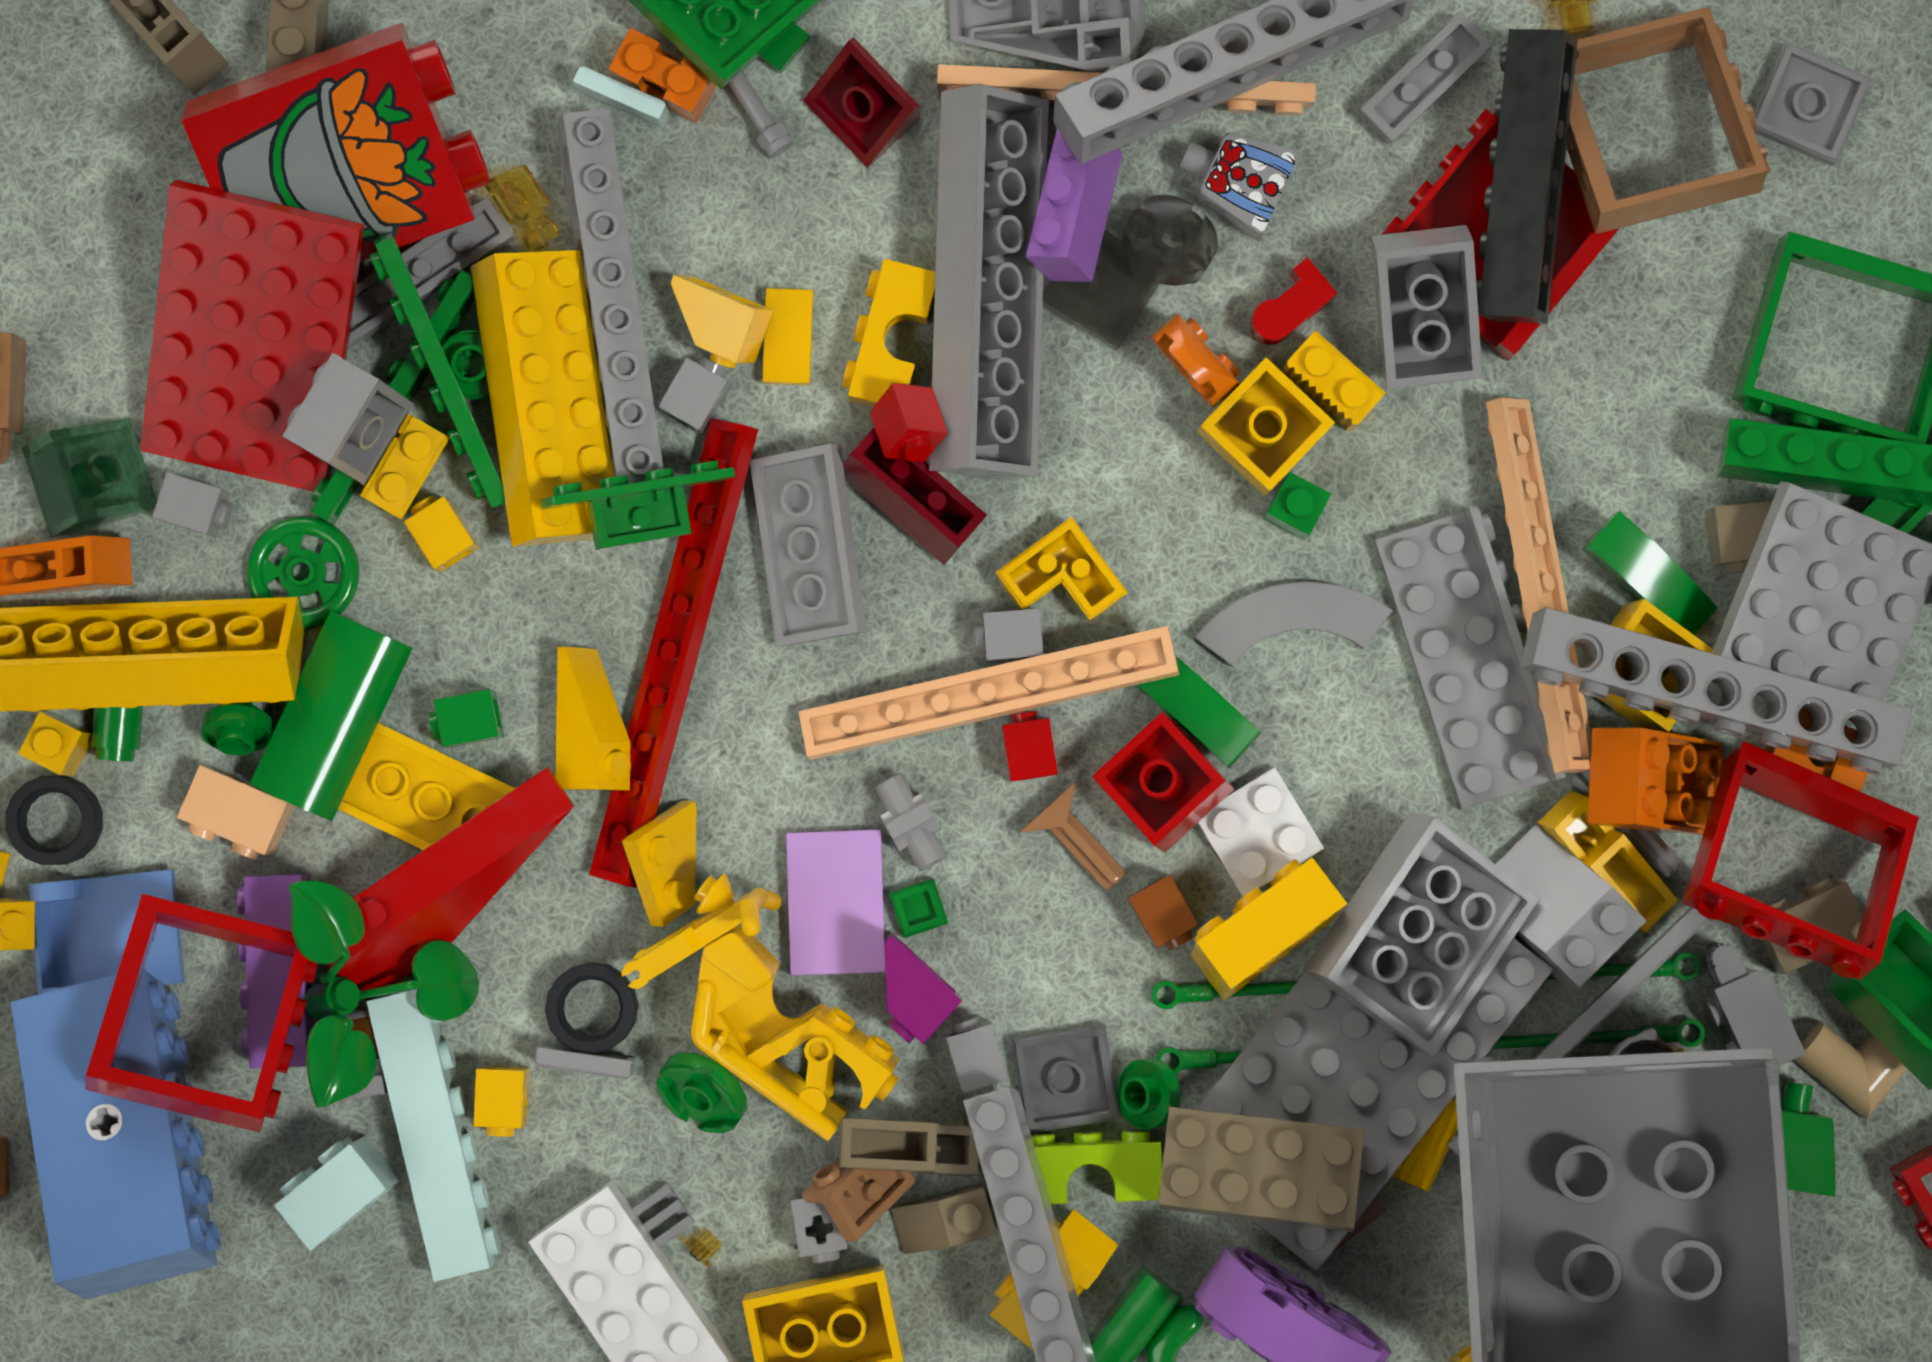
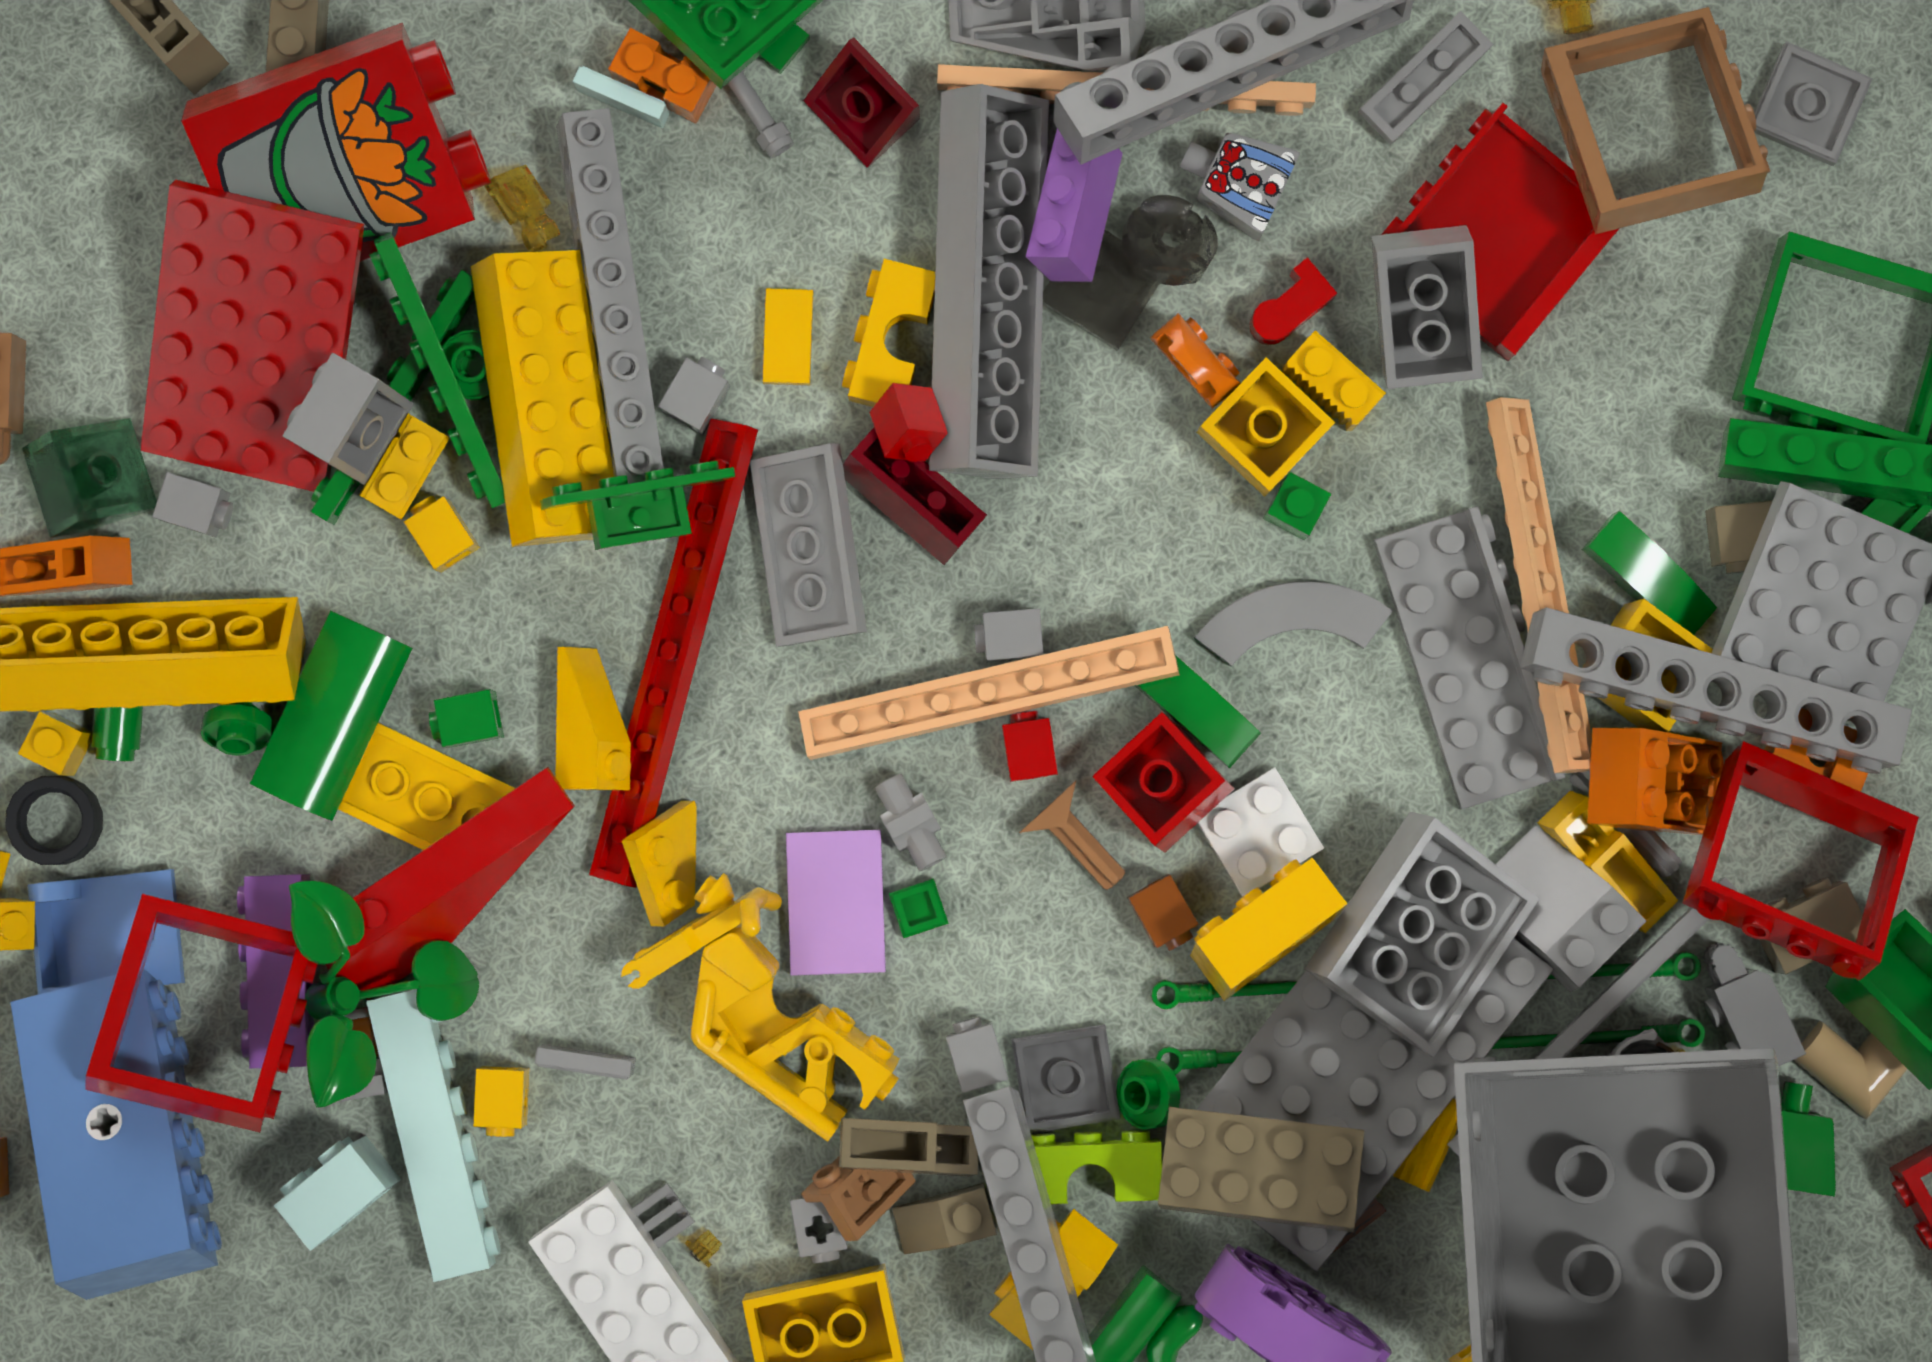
light nougat brick [177,765,294,860] -> none
green plate [246,516,359,629] -> none
light grey plate [347,197,516,351] -> none
black tyre [545,962,639,1054] -> none
green tile [656,1052,747,1134] -> none
yellow slope [671,275,773,368] -> none
magenta slope [884,933,962,1044] -> none
yellow brick [995,516,1128,621] -> none
pearl dark grey brick [1476,29,1578,324] -> none

